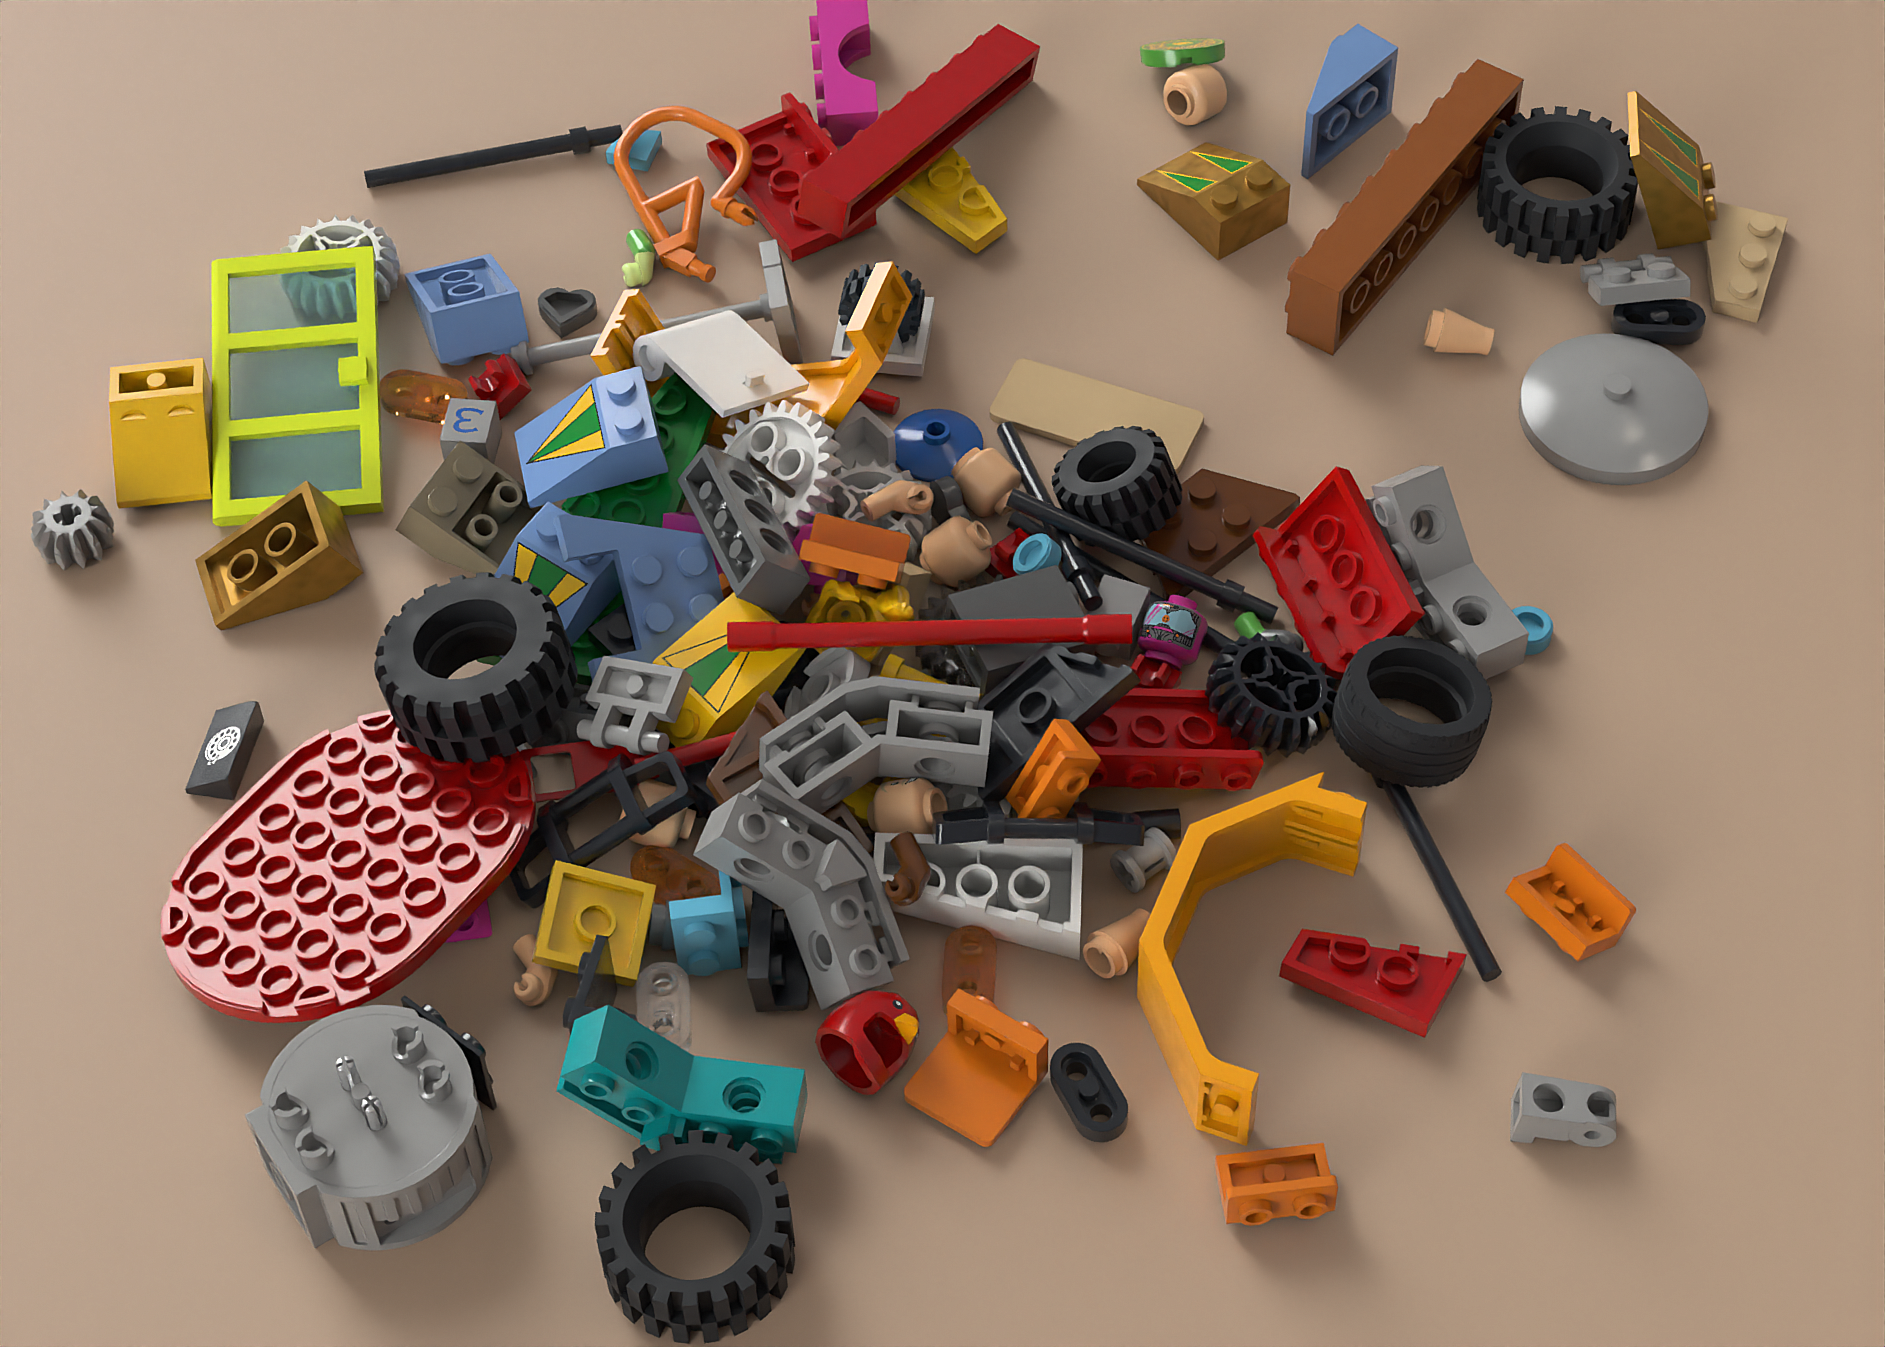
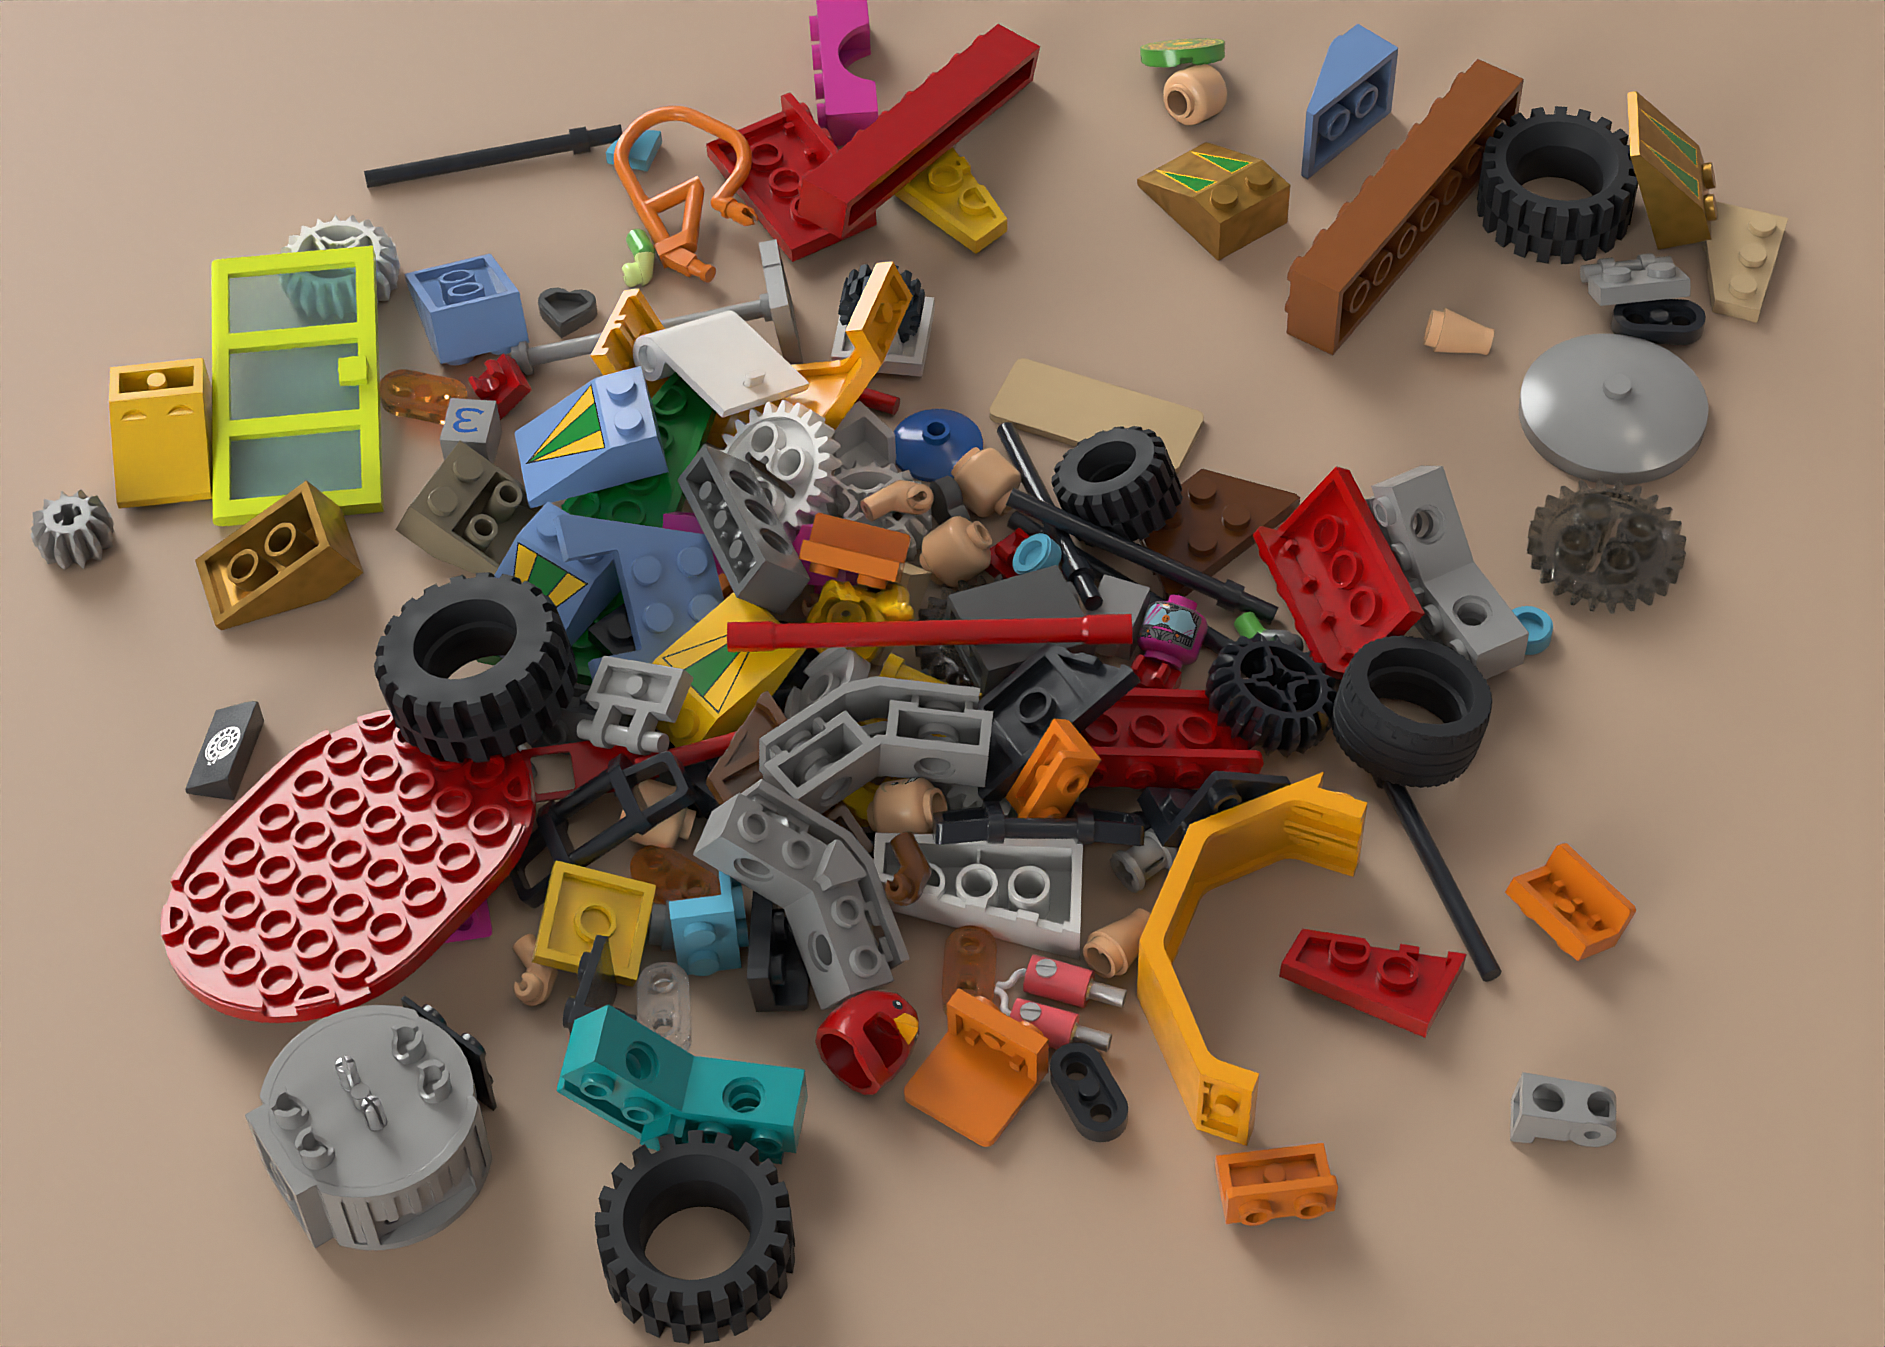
none -> piece [994,954,1127,1052]
none -> black bracket [1137,771,1291,848]
none -> clear smoke gear [1526,478,1687,613]

